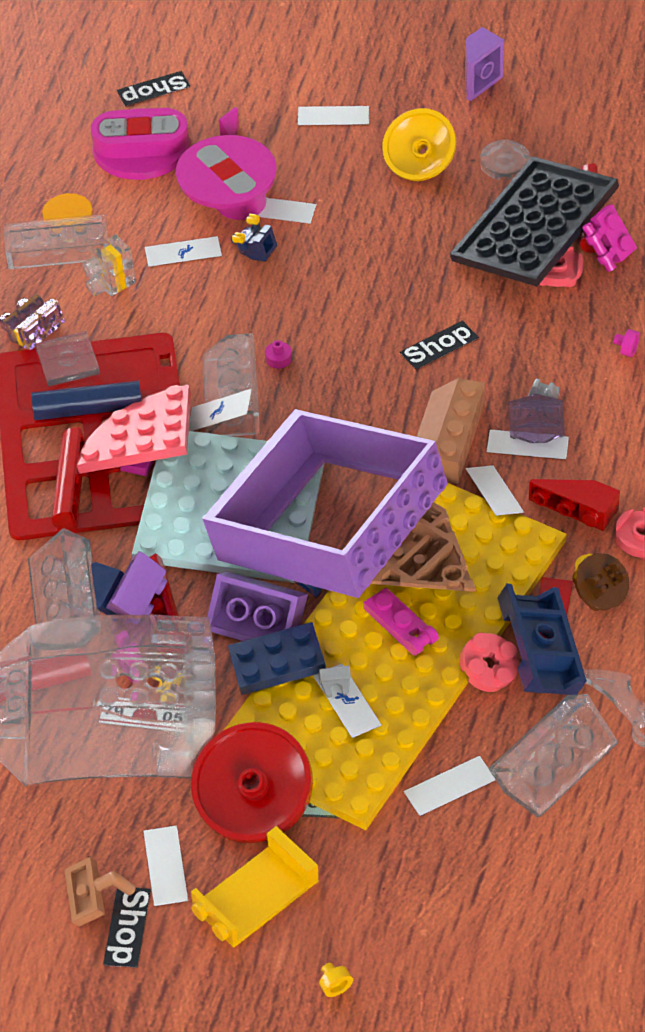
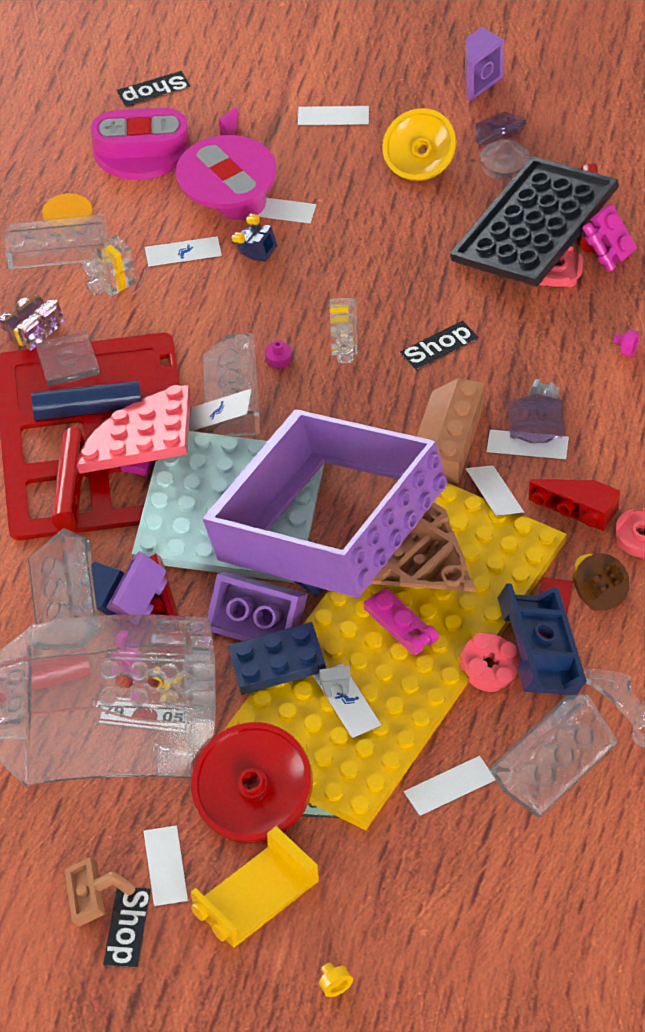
none -> clear hips [329,298,358,363]
none -> clear purple slope [475,112,527,145]

